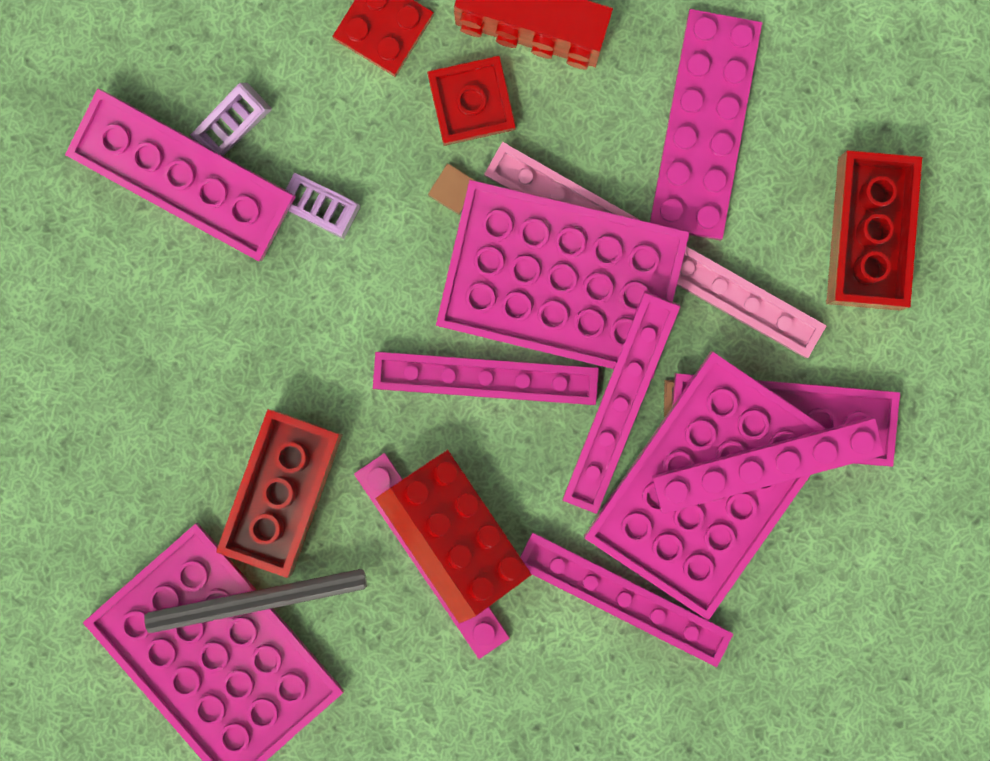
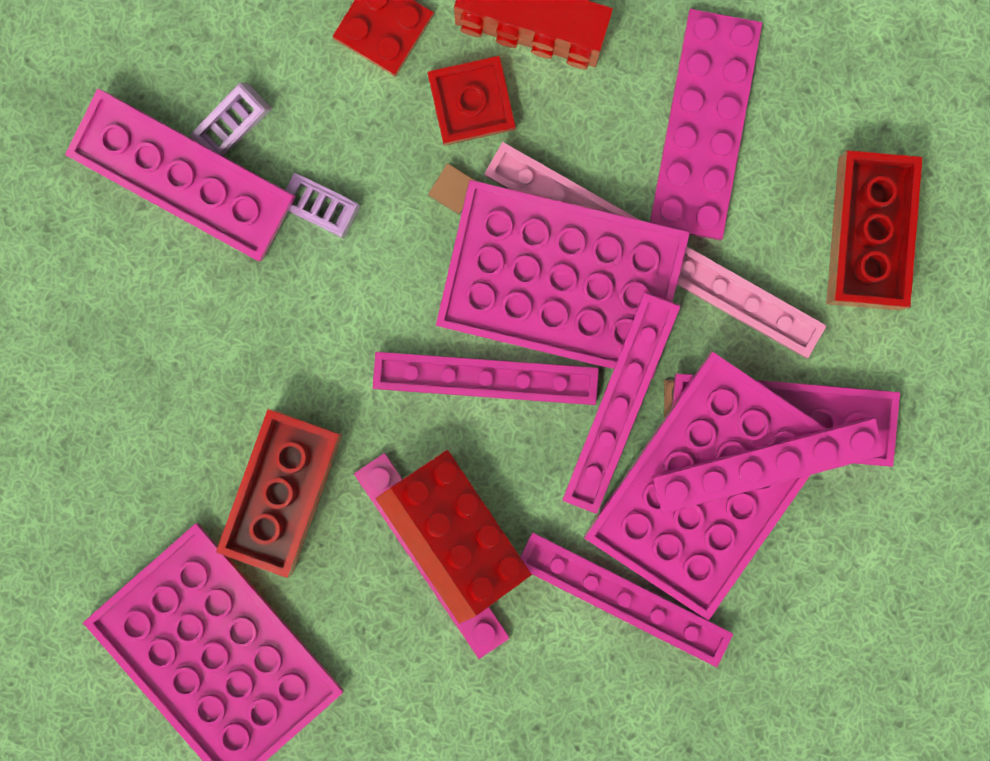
dark grey axle [144,569,367,633] -> none

